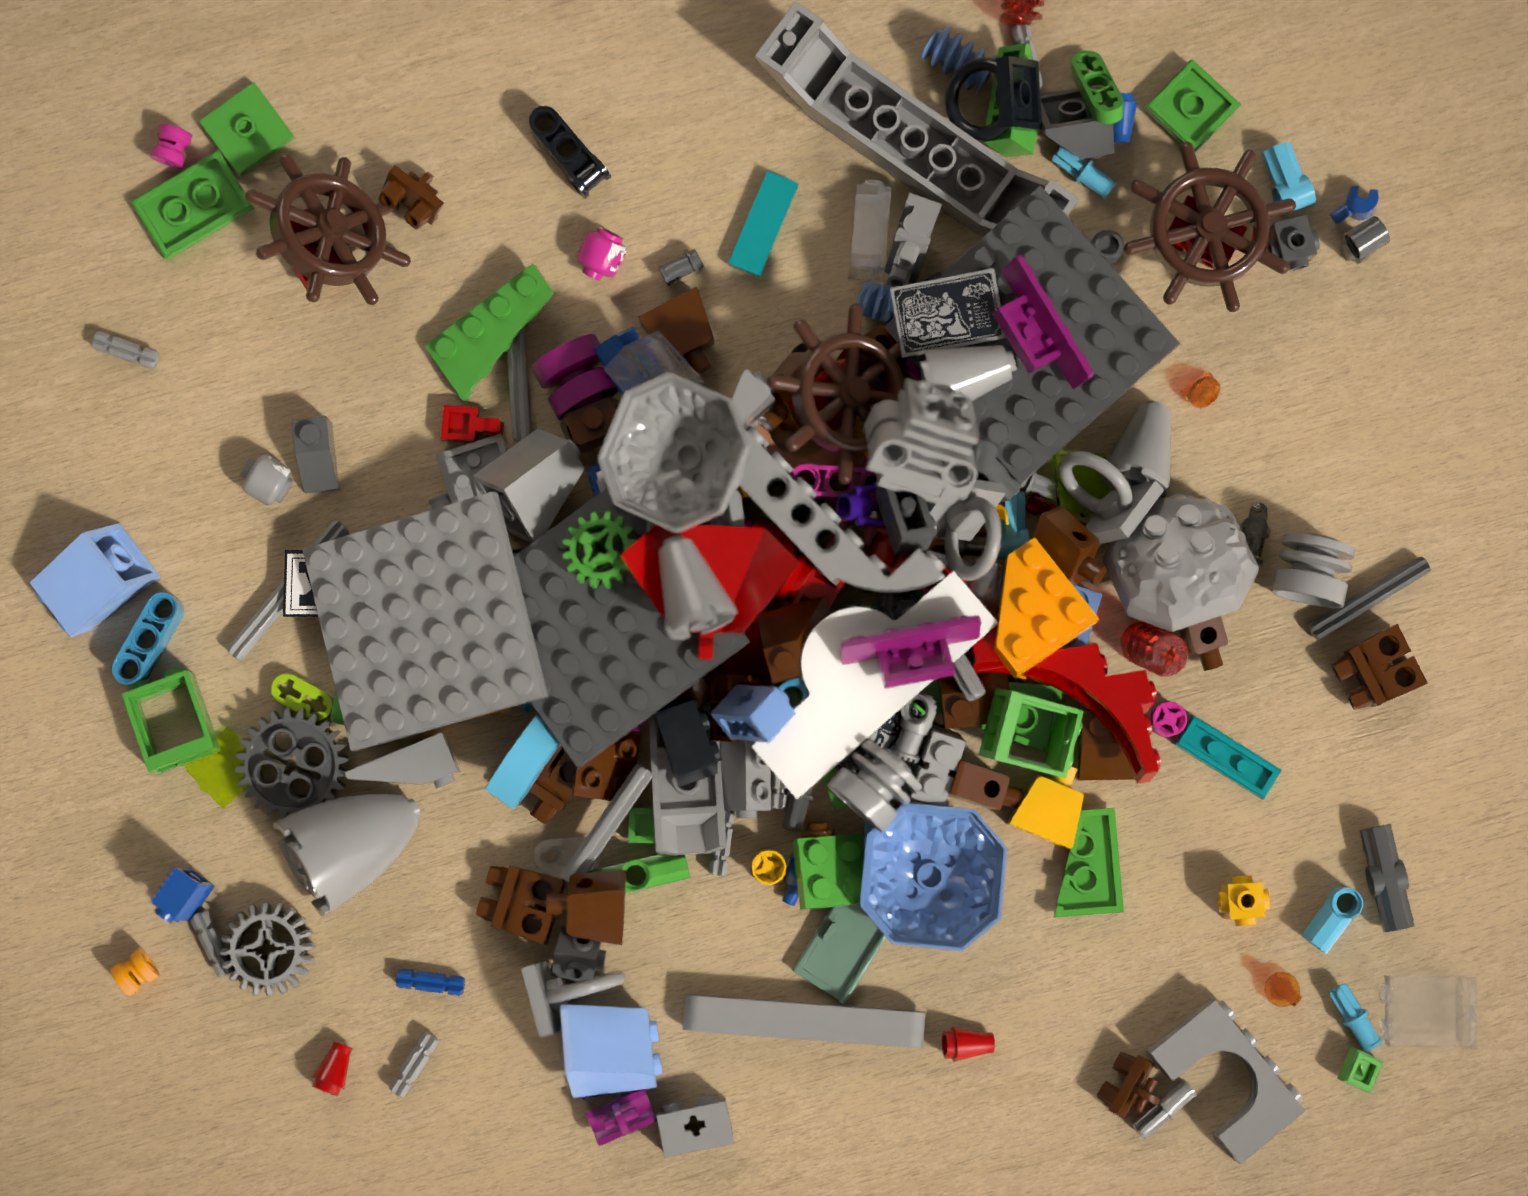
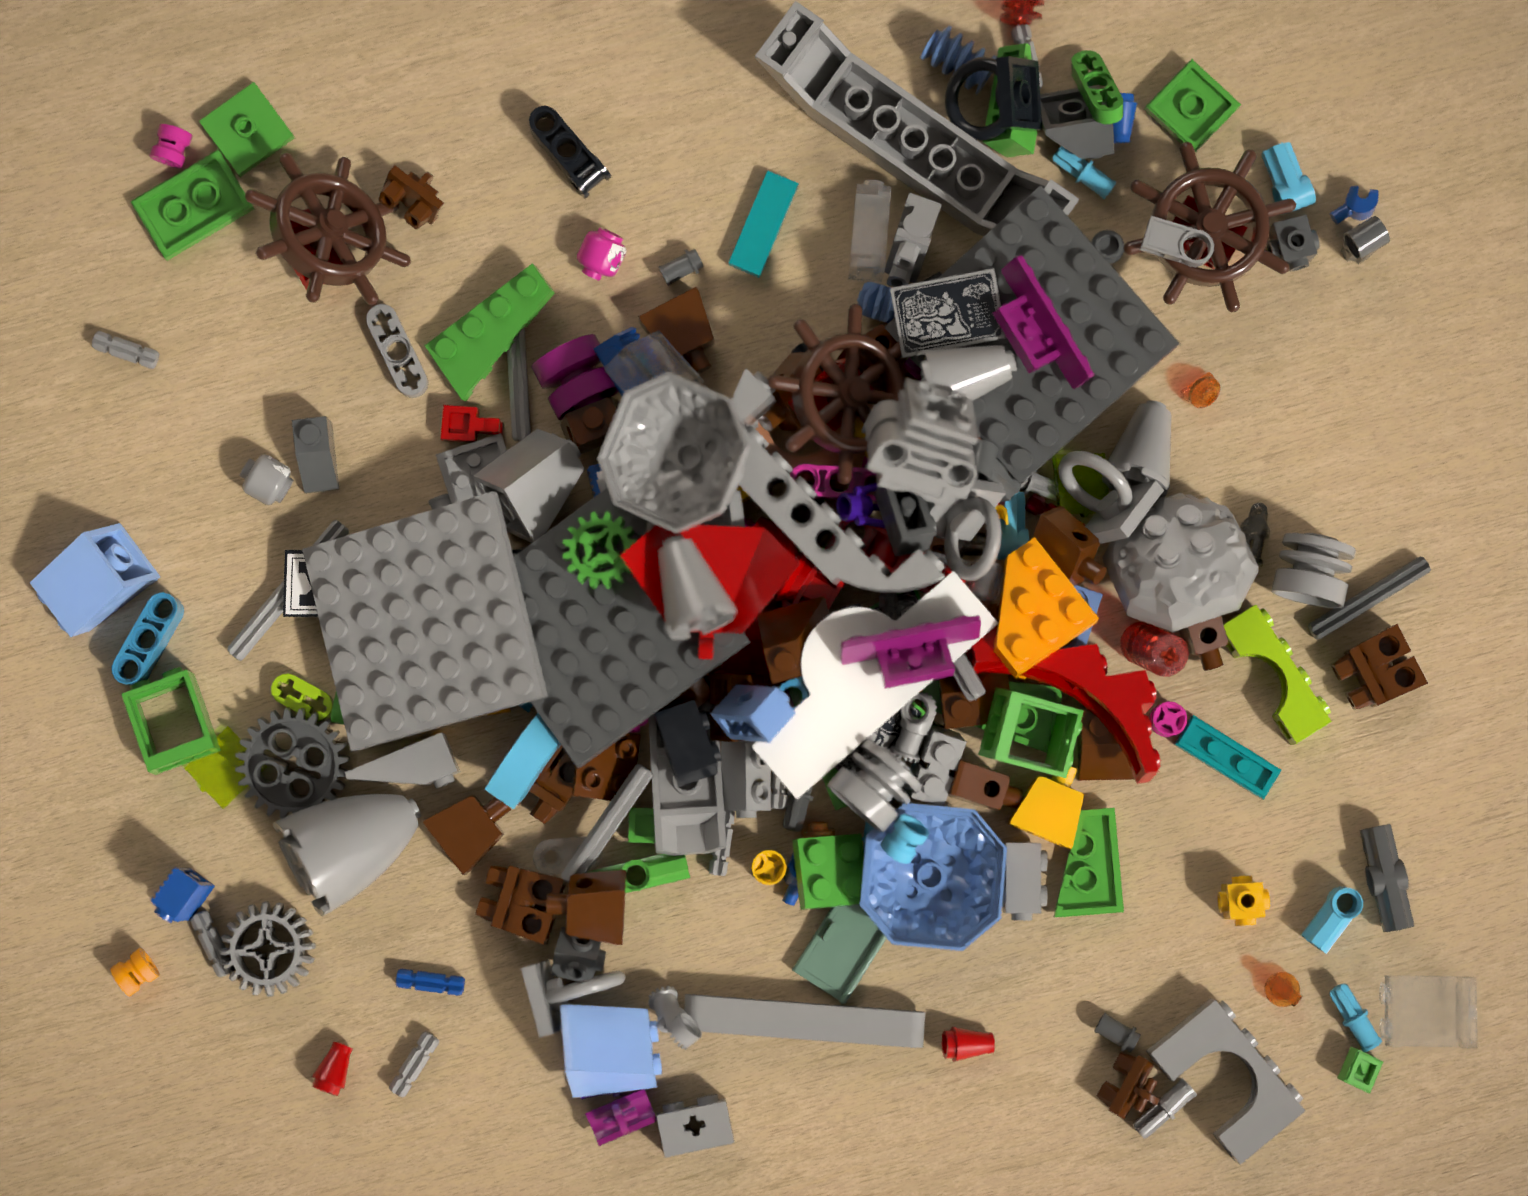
none -> light grey beam [366,304,428,398]
none -> reddish brown torso [423,795,512,875]
none -> light grey connector [648,986,702,1049]
none -> medium azure wheel [881,814,929,864]
none -> light grey brick [1002,843,1047,920]
none -> dark grey pin [1094,1013,1141,1053]
none -> light grey piece [1140,216,1214,267]
none -> lime arch [1223,605,1332,745]

